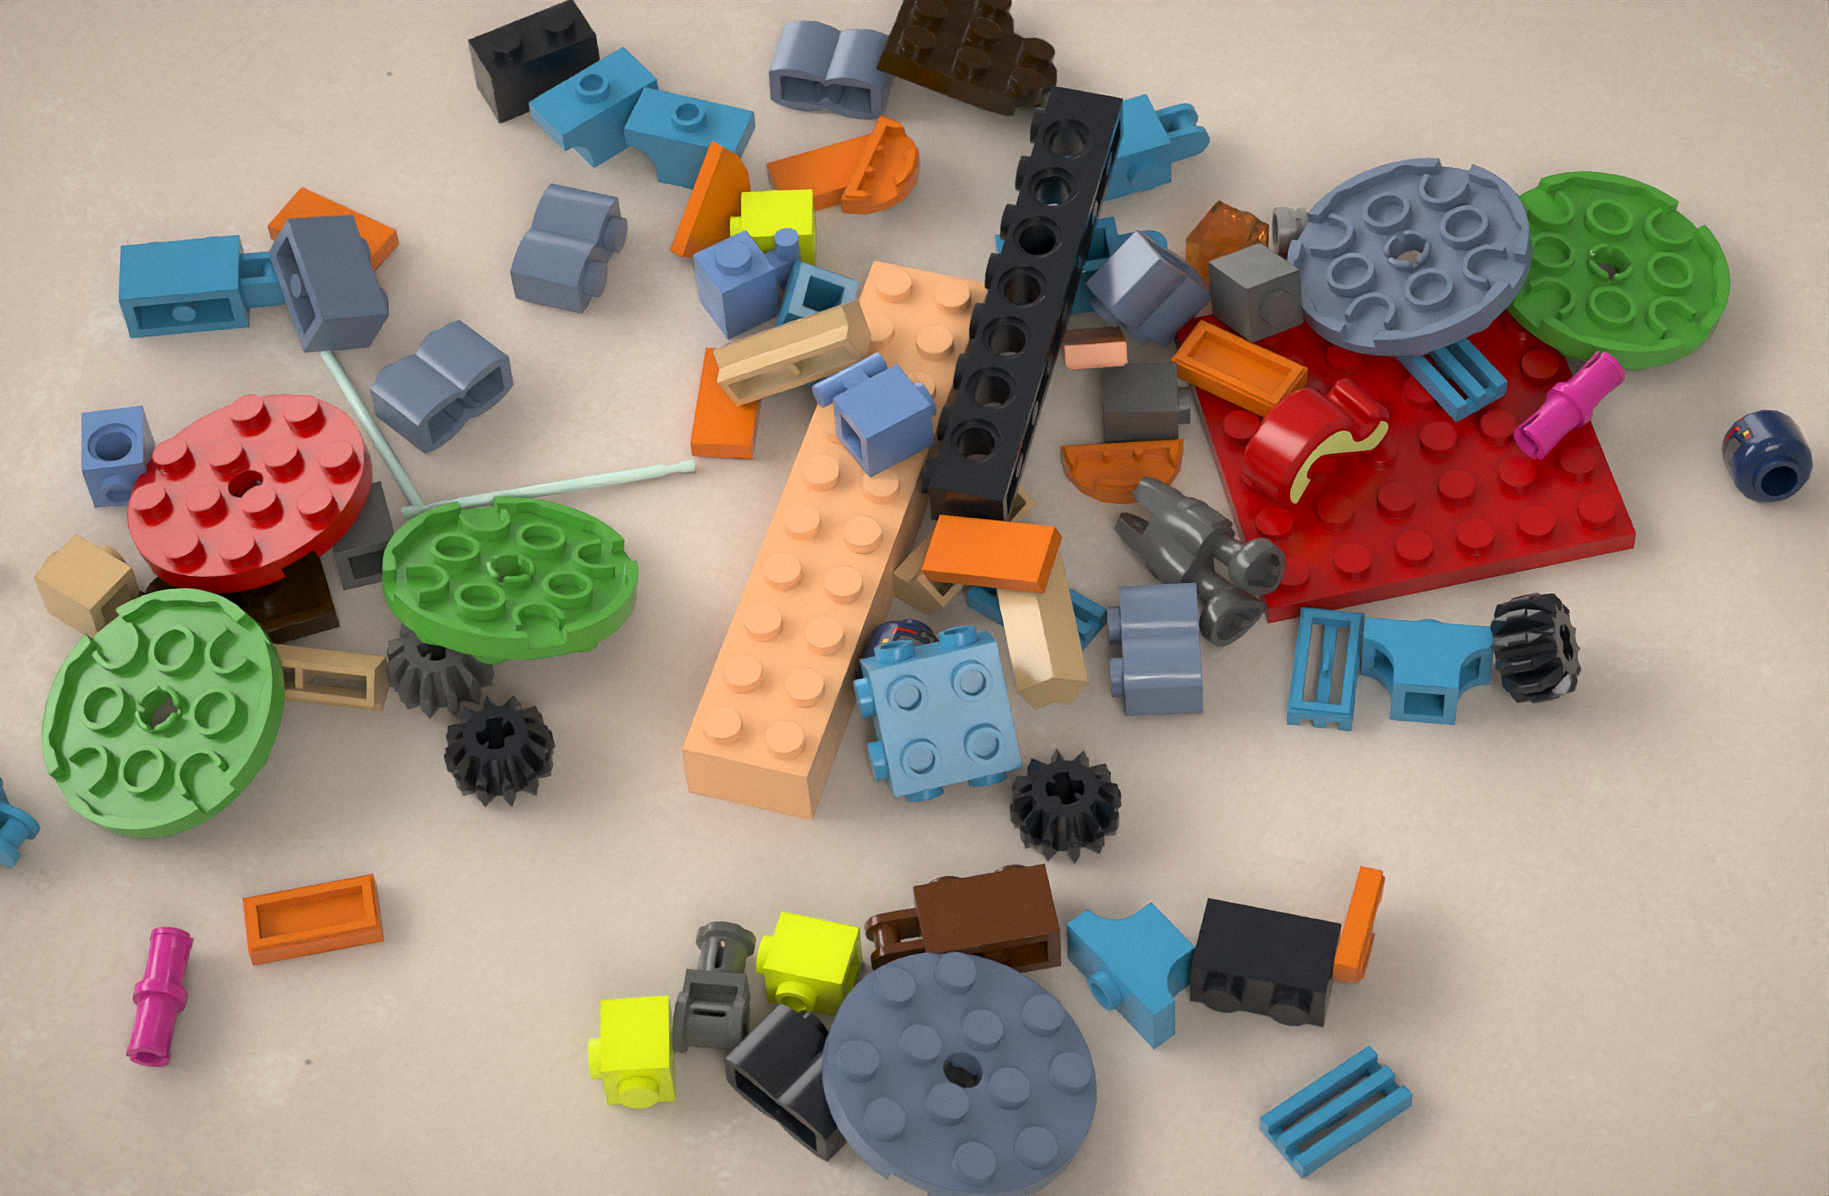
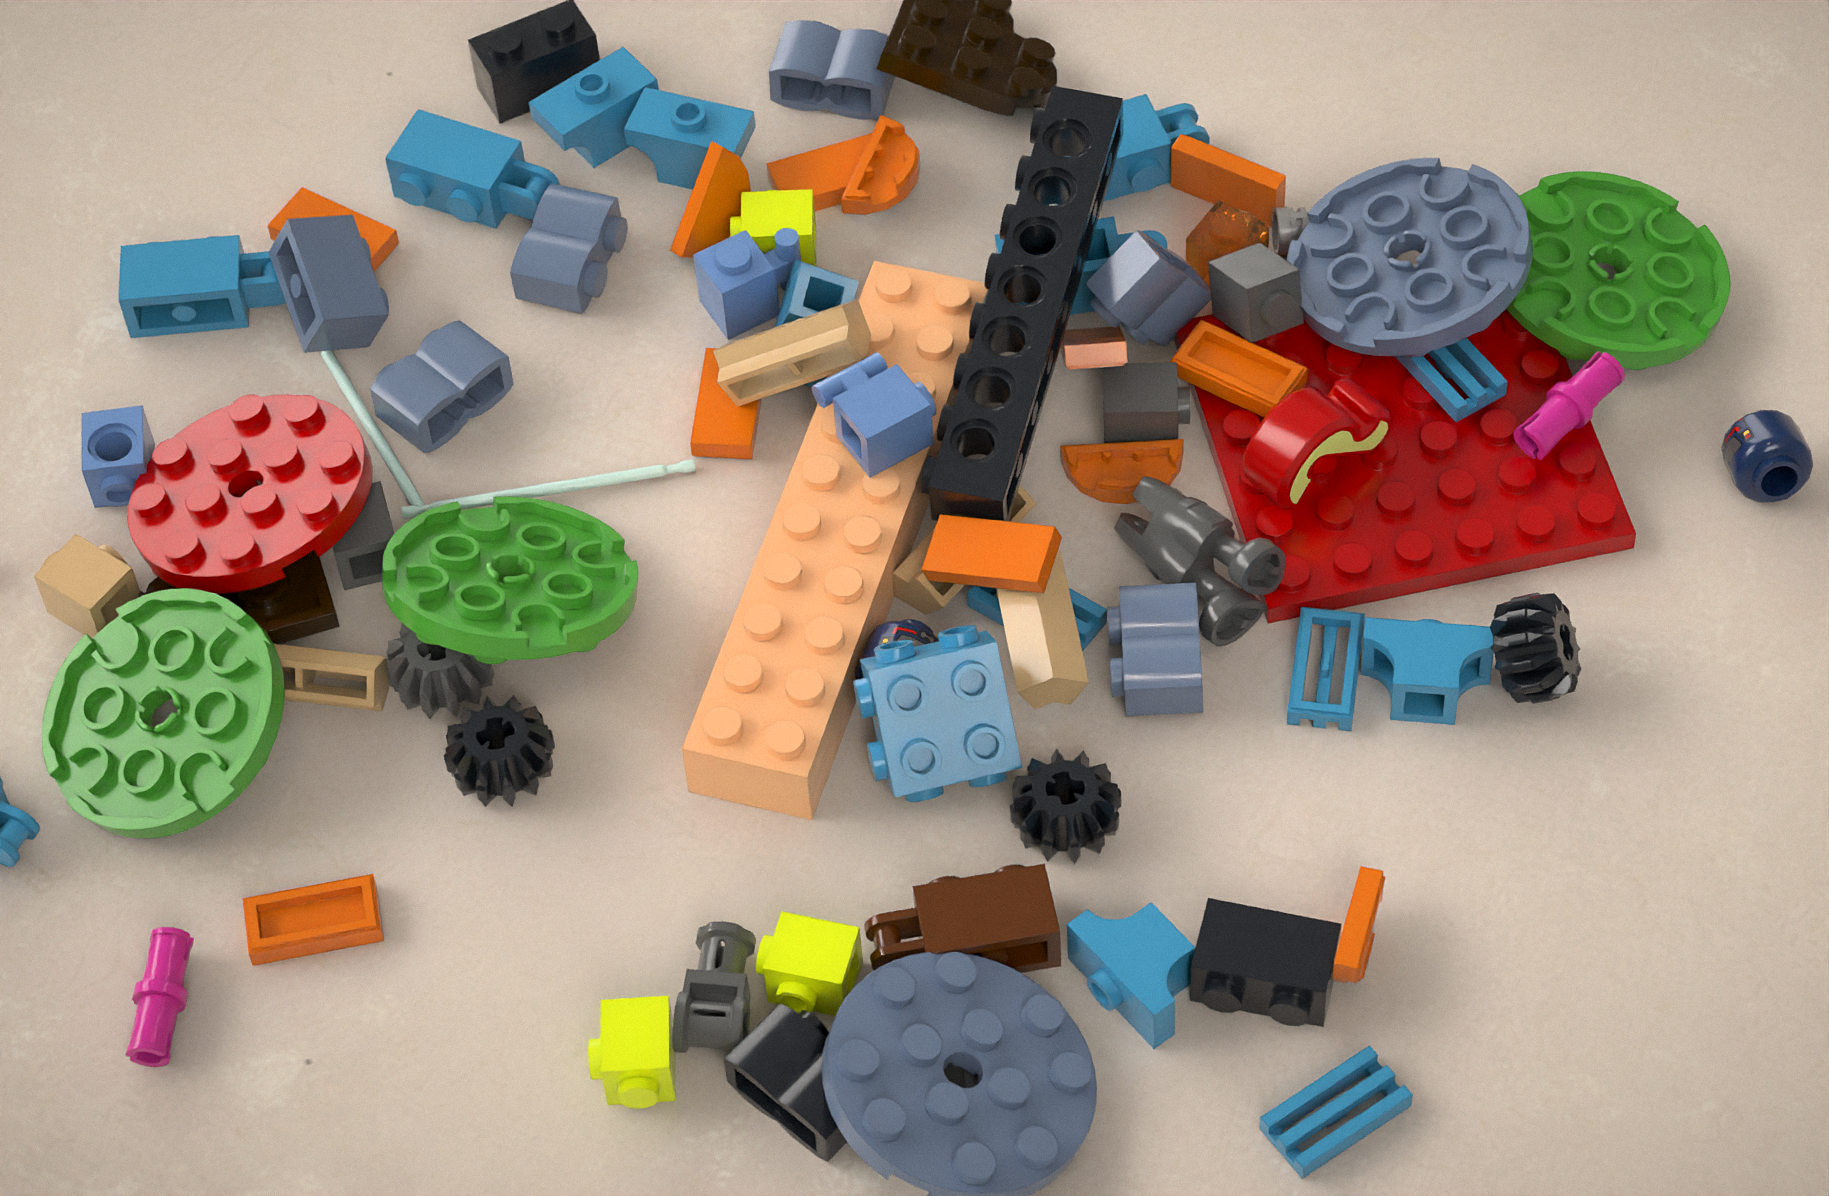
none -> dark azure brick [385,109,560,229]
none -> orange tile [1171,134,1286,228]

